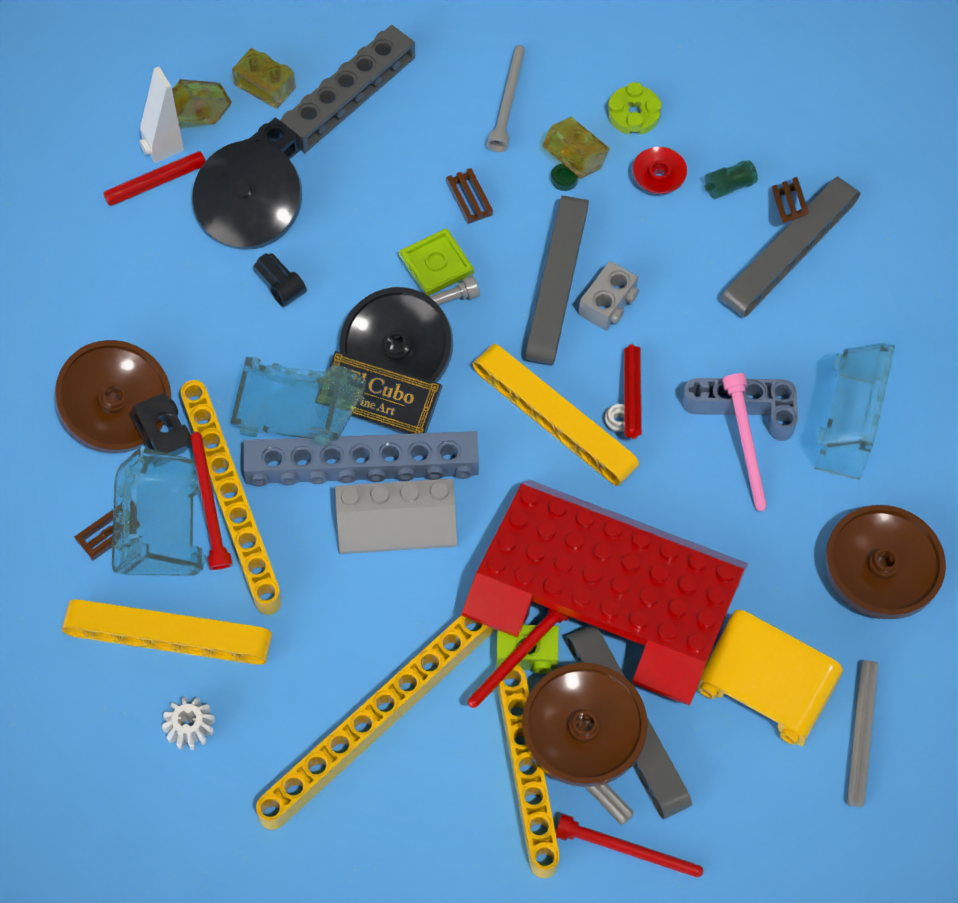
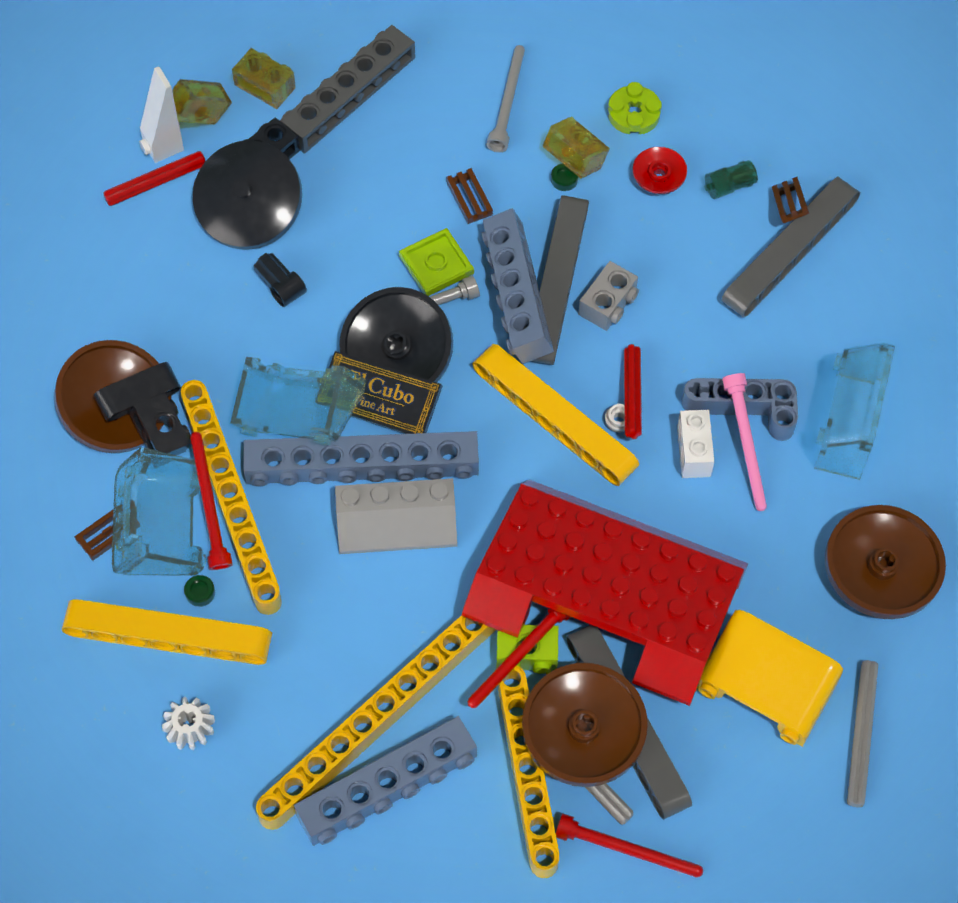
none -> black beam [93,362,181,422]
none -> dark green tile [184,575,215,607]
none -> sand blue brick [293,716,477,846]
none -> sand blue brick [482,208,554,364]
none -> white brick [677,410,714,478]

